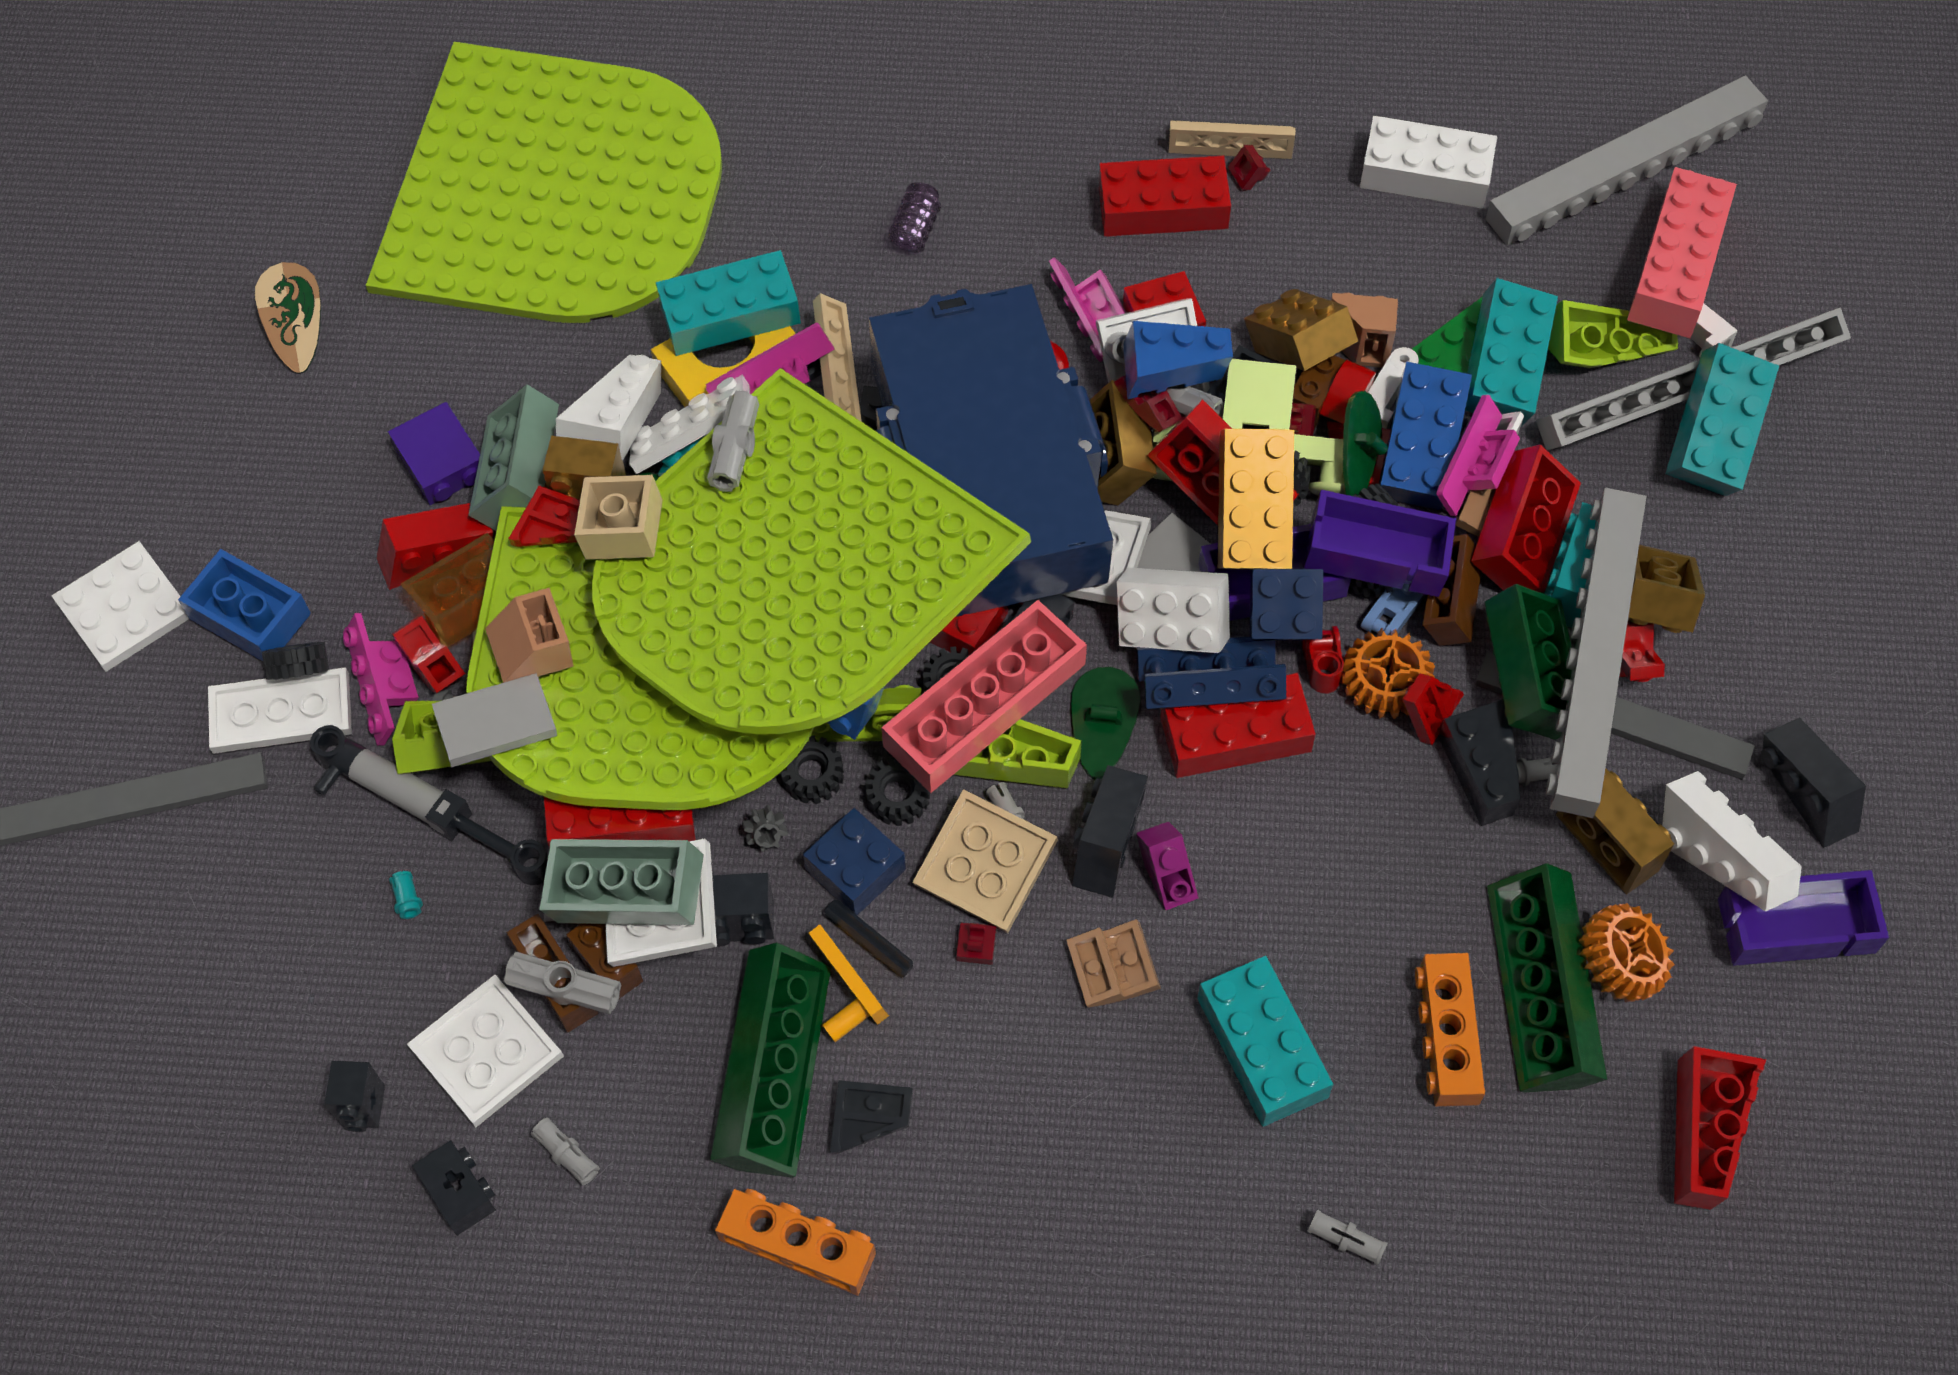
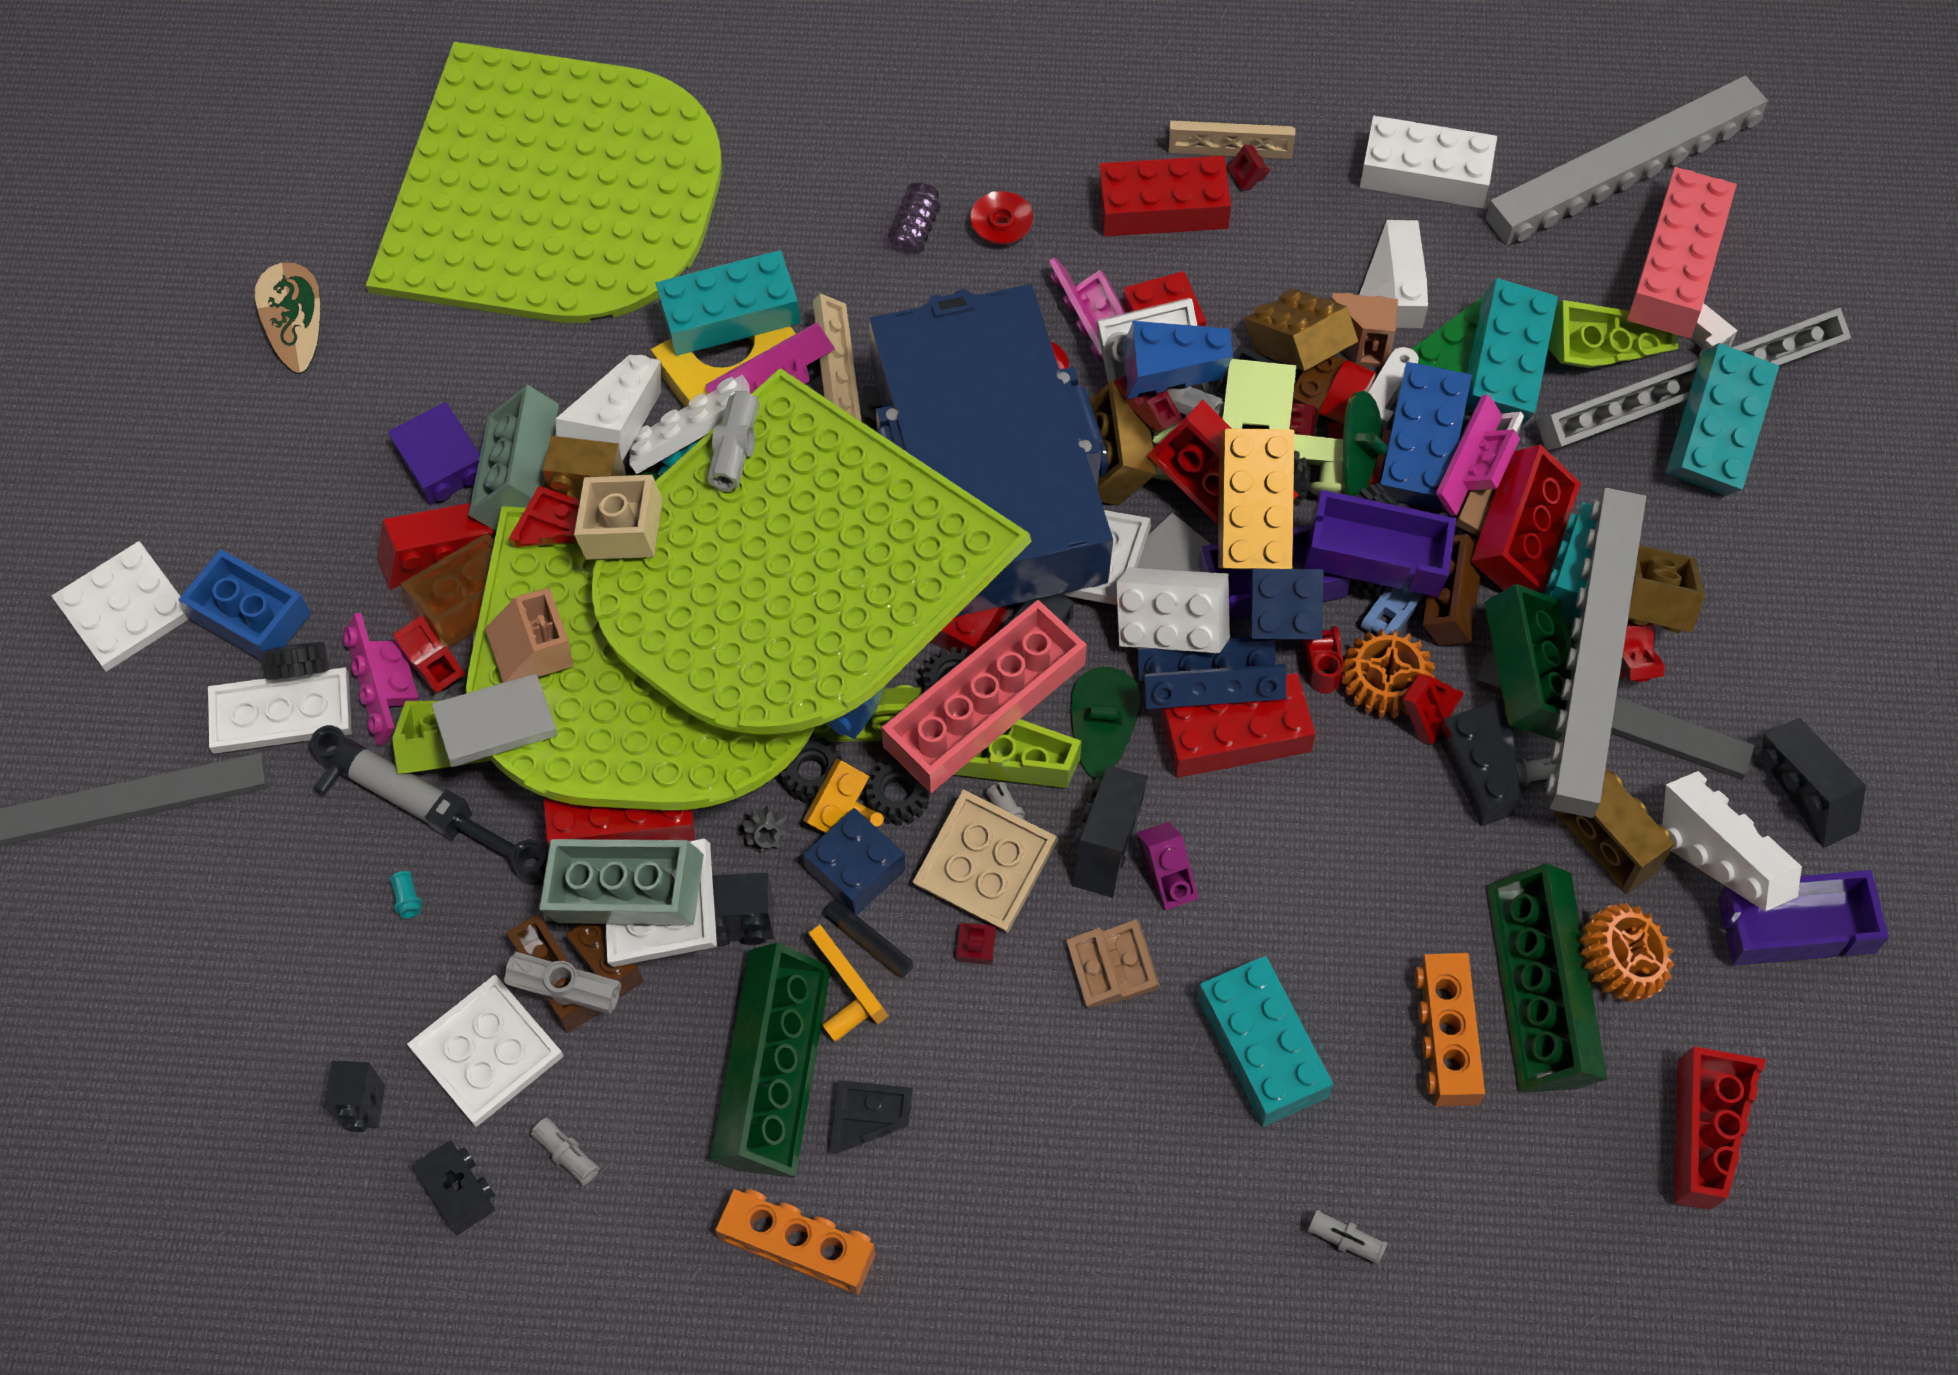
none -> light orange plate [803,758,884,833]
none -> red dish [971,191,1033,244]
none -> white wedge [1359,220,1428,328]

